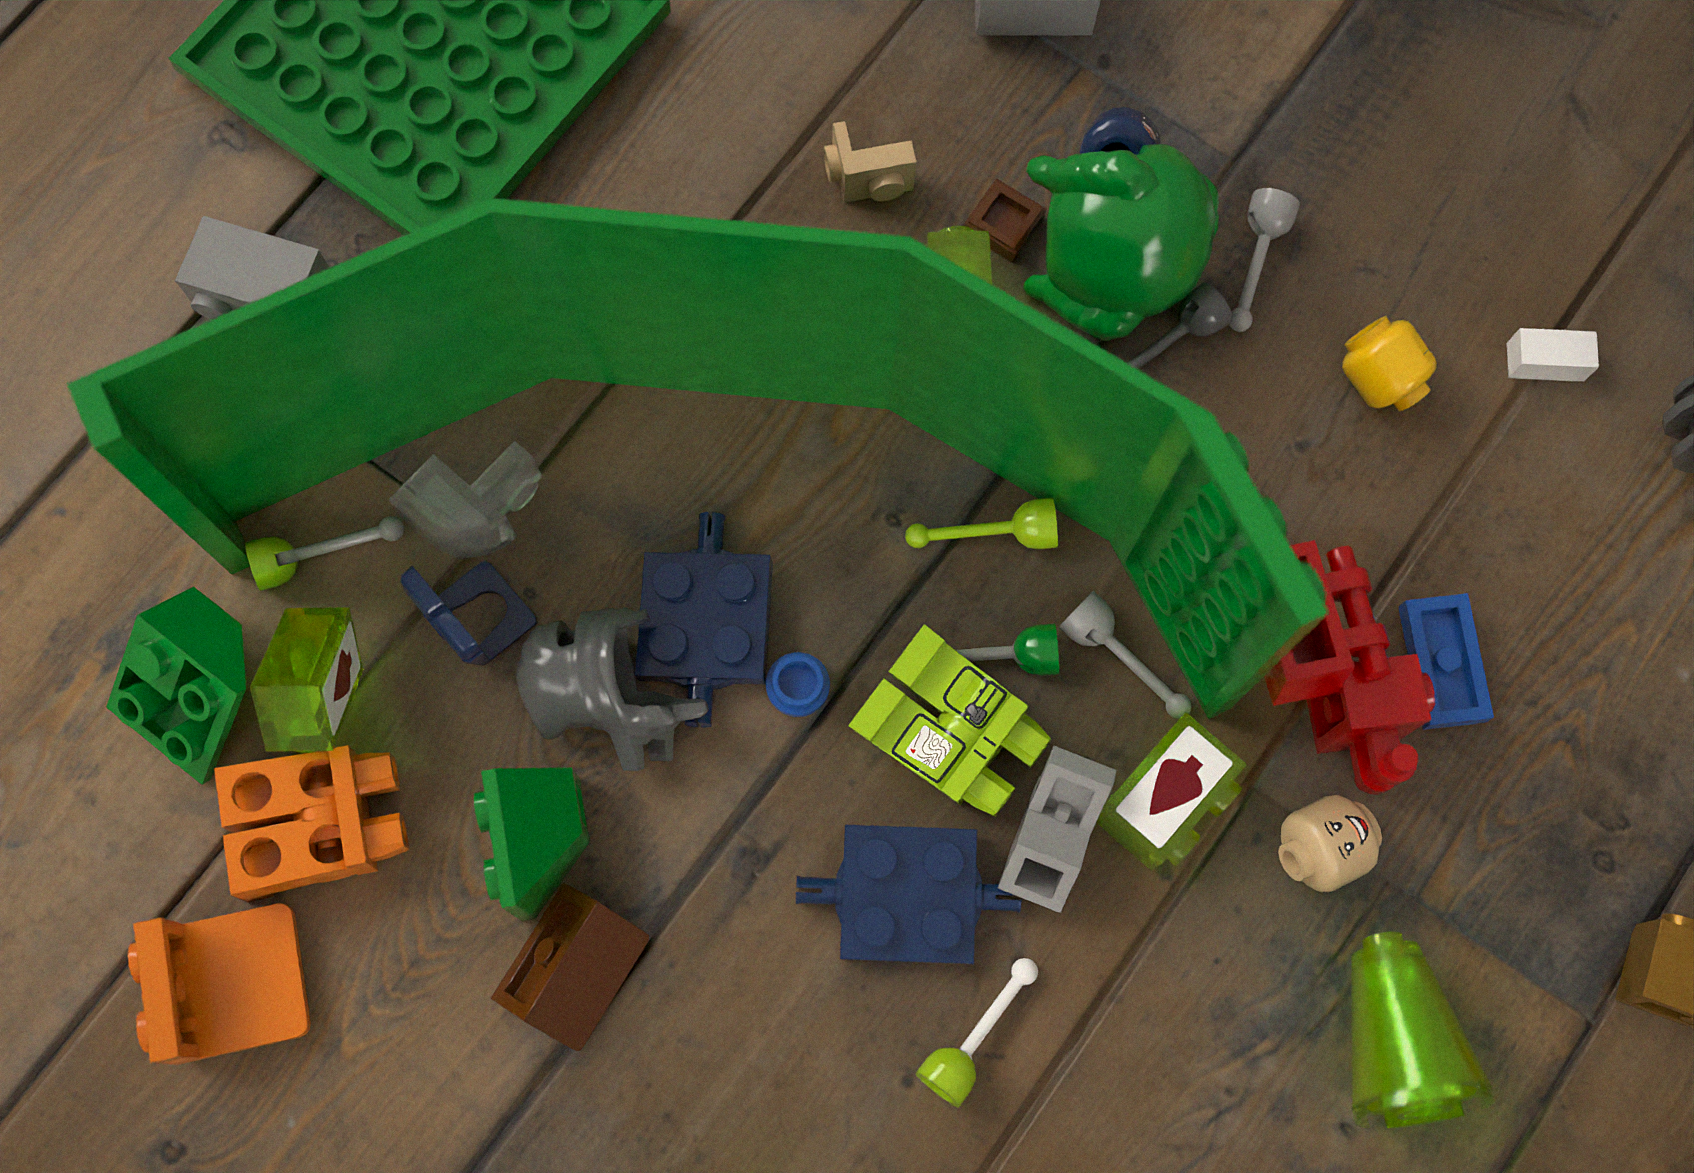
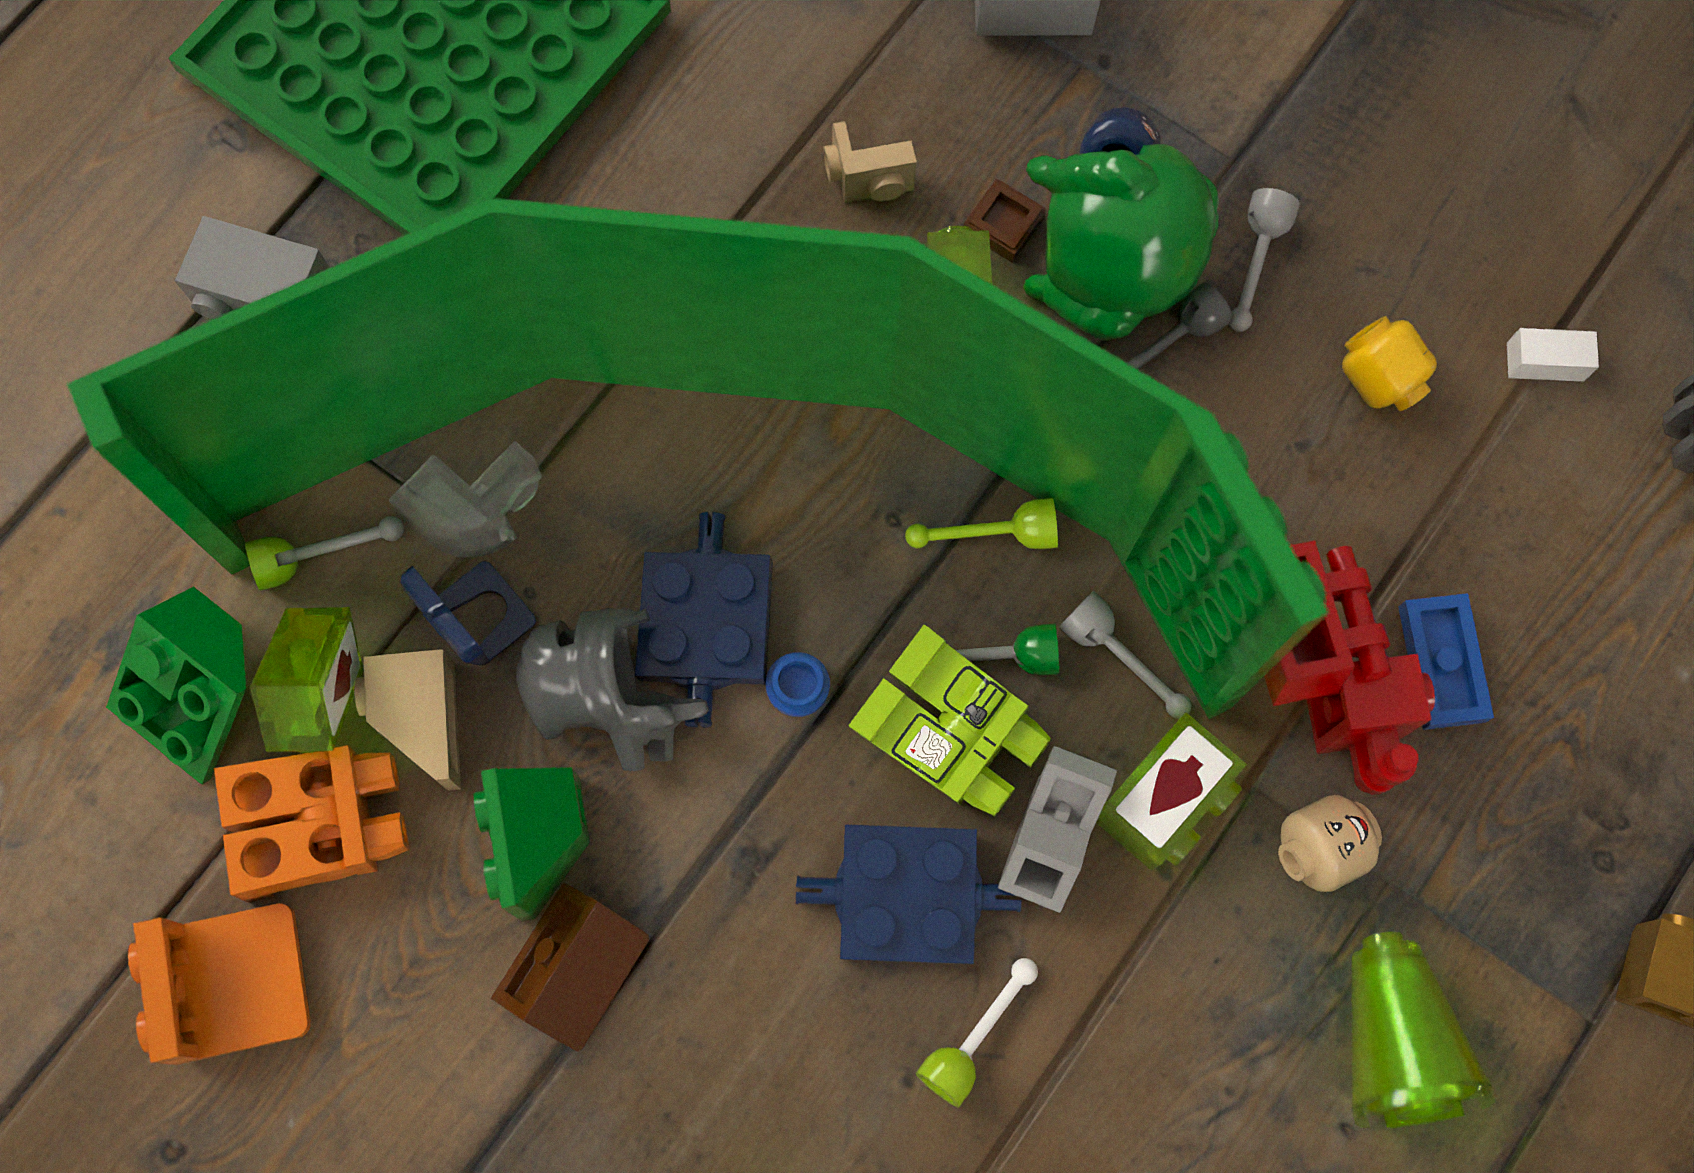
none -> tan slope [354,649,461,791]

